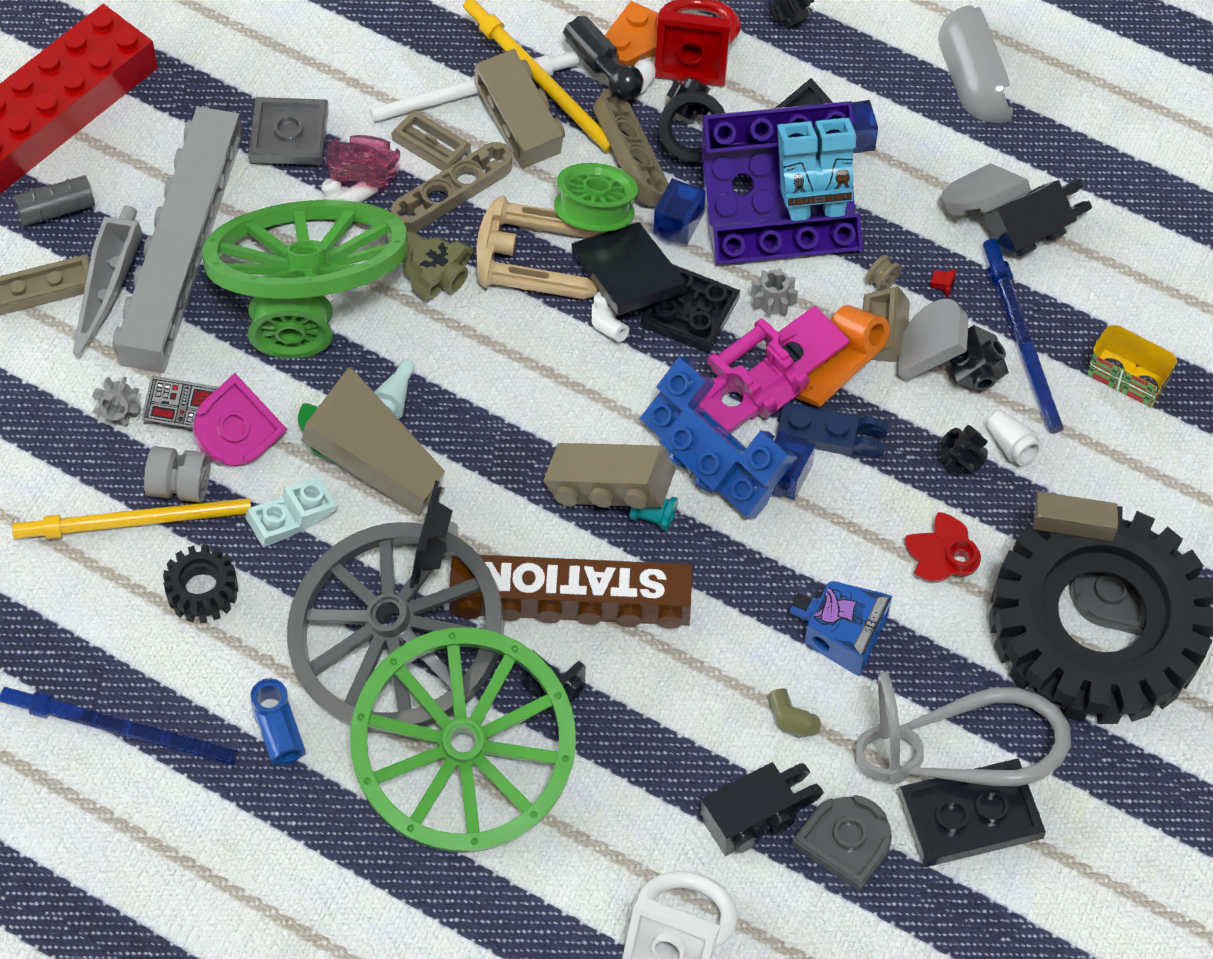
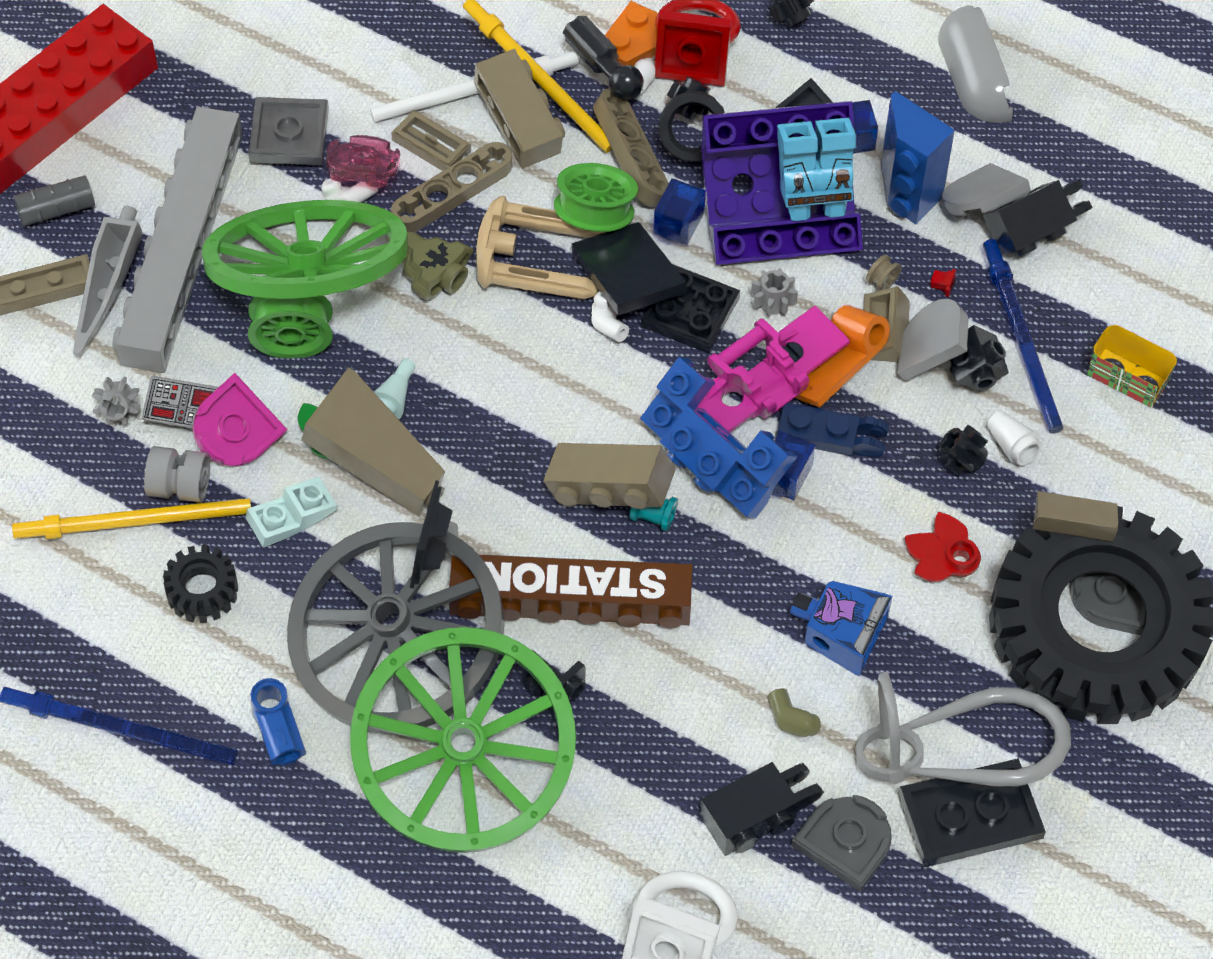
none -> blue slope [881,91,955,224]

